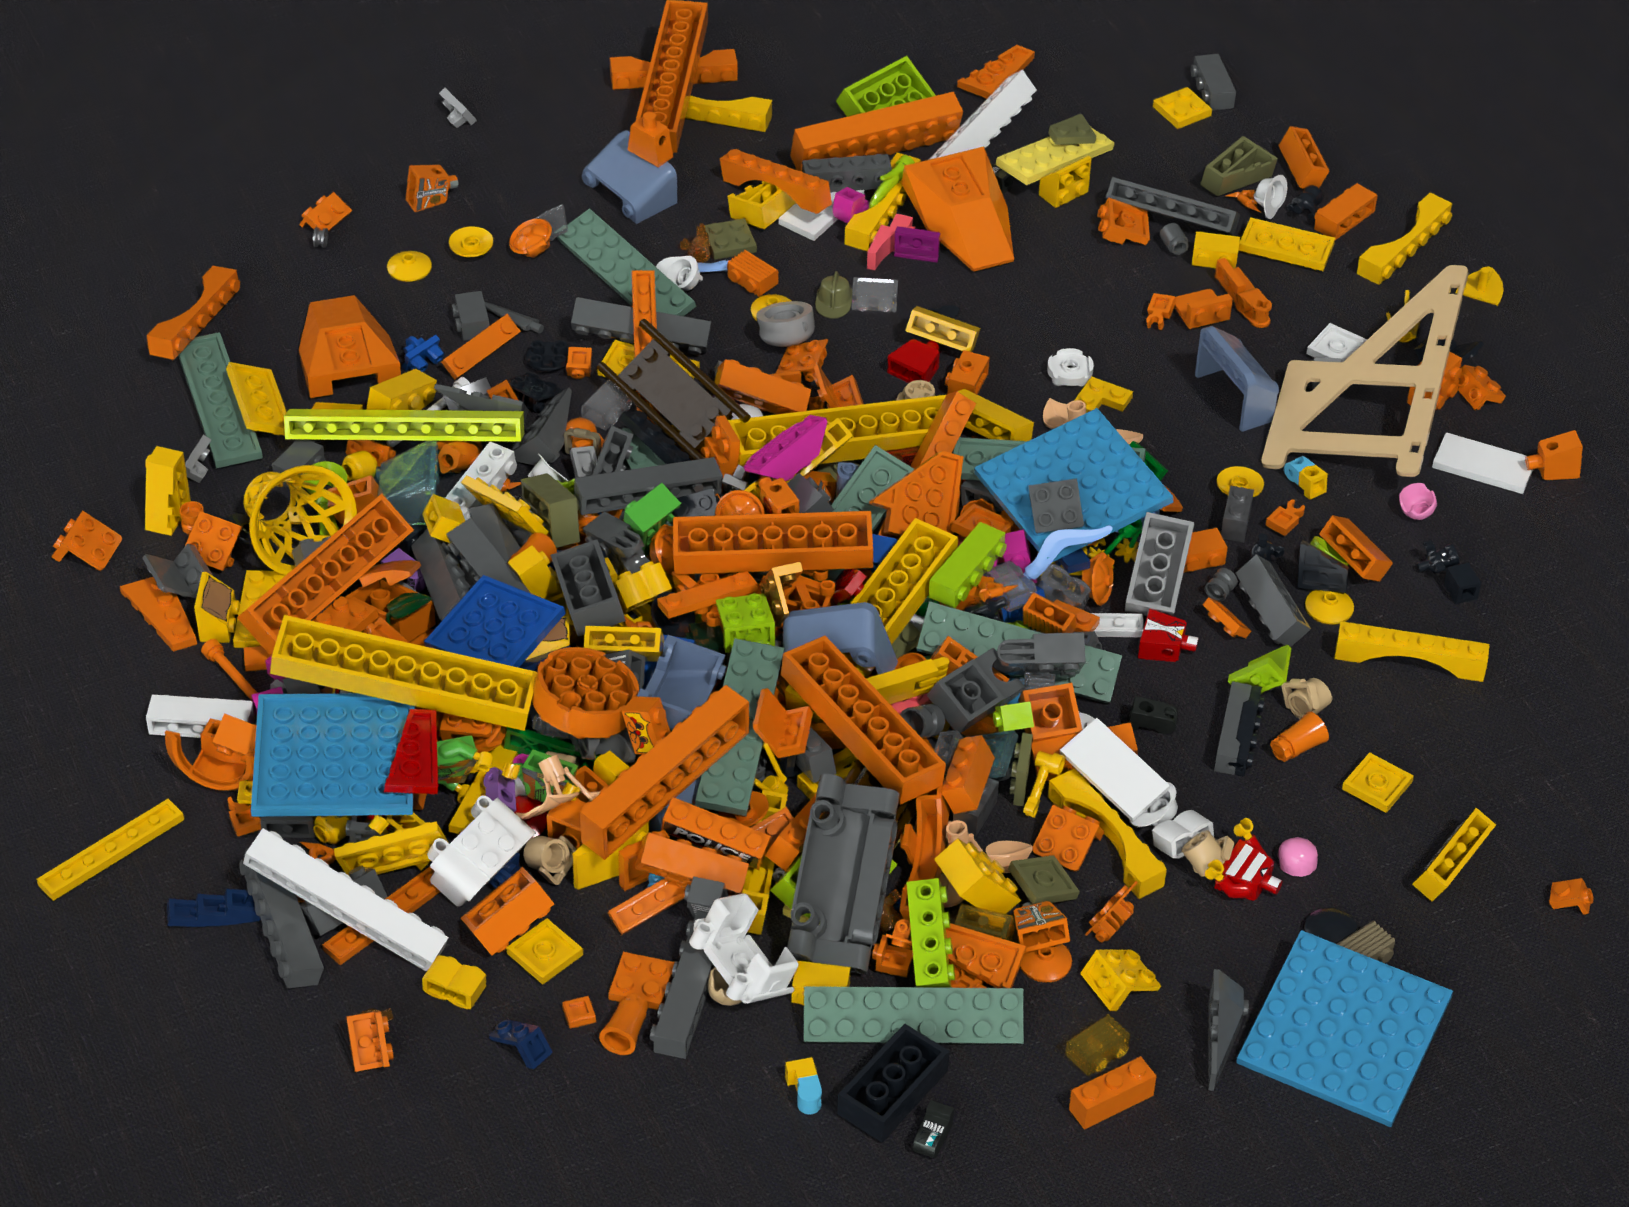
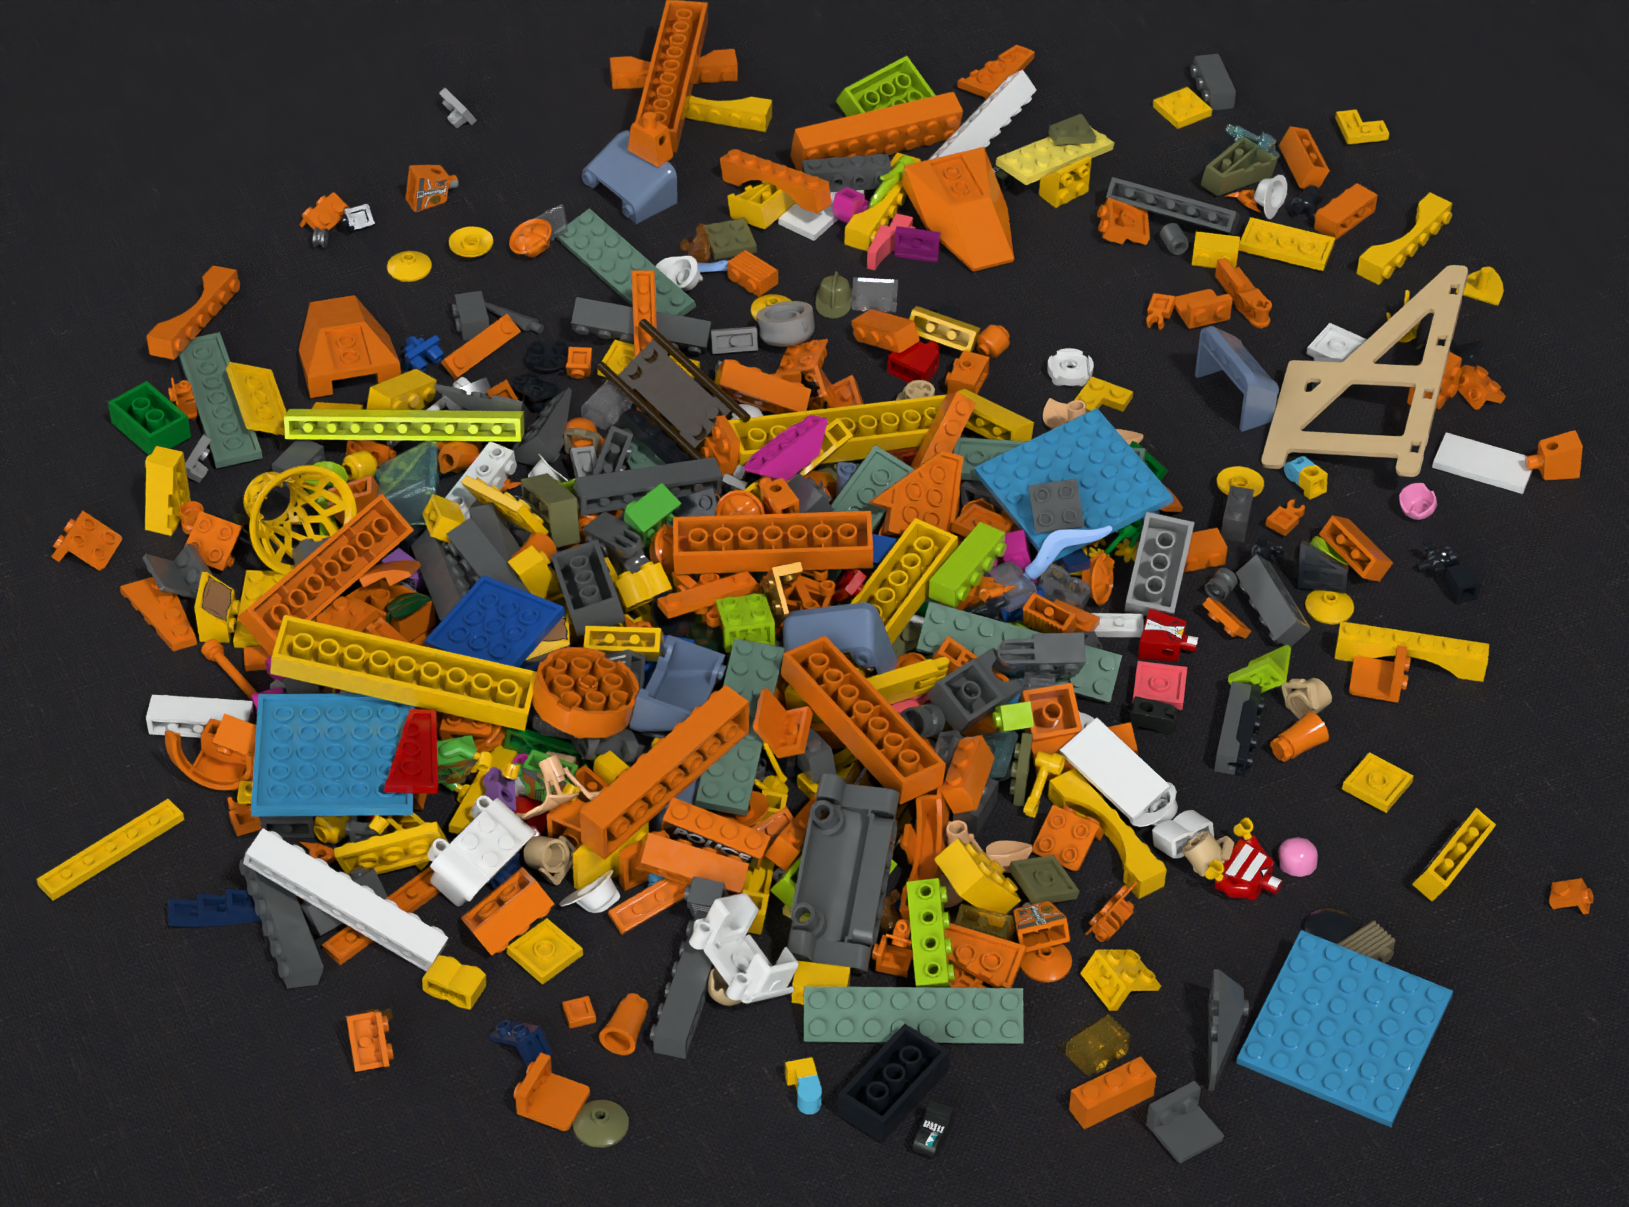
orange plate [608,952,675,1010] -> none
orange brick [621,696,671,754] -> none
none -> green brick [108,381,191,455]
none -> orange hinge [168,378,198,421]
none -> bracket [340,204,375,233]
none -> orange bracket [513,1052,590,1131]
none -> white piece [559,869,620,913]
none -> olive dish [573,1100,629,1148]
none -> light grey hinge [710,326,758,354]
none -> orange brick [851,309,920,353]
none -> orange head [976,325,1010,358]
none -> coral plate [1132,661,1187,710]
none -> dark grey bracket [1146,1081,1224,1163]
none -> clear light blue plant [1225,124,1280,160]
none -> yellow plate [1335,110,1389,144]
none -> orange bracket [1349,645,1411,703]

